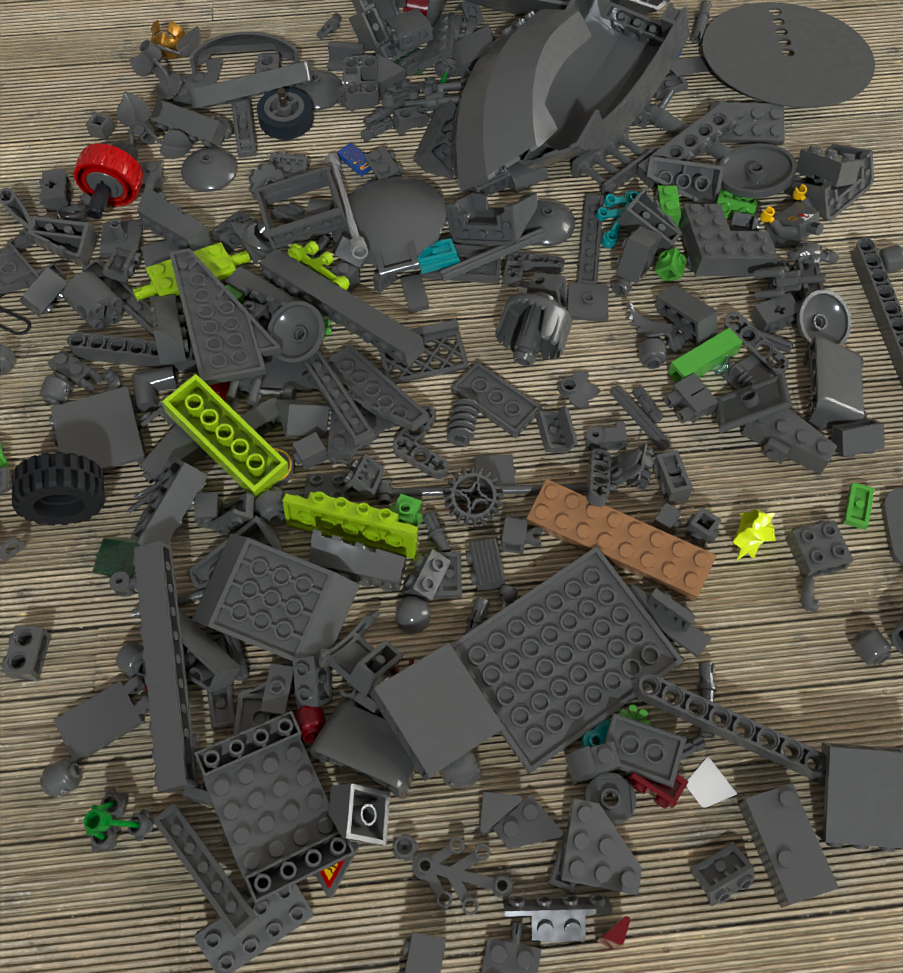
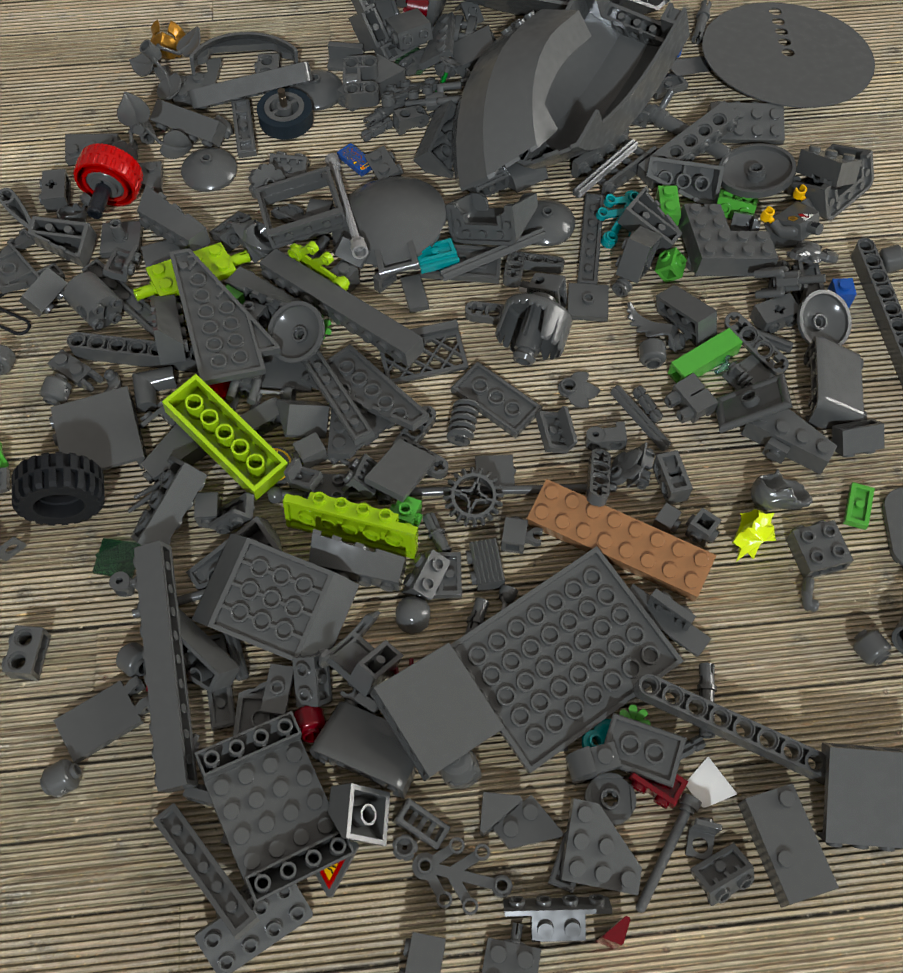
plant [84,788,153,853] -> none
dark grey plate [86,112,115,140] -> none
dark grey head [254,490,285,525] -> none
dark grey plate [317,13,342,40] -> none
none -> dark grey wing [65,133,121,166]
none -> dark grey bracket [284,457,323,493]
none -> dark grey tile [364,439,437,502]
none -> dark grey slope [392,798,451,850]
none -> dark grey beam [465,301,505,324]
none -> dark grey axle [572,139,638,198]
none -> dark grey piece [636,793,702,913]
none -> dark grey bracket [685,817,722,860]
none -> dark grey piece [751,469,813,511]
none -> blue brick [827,278,857,308]

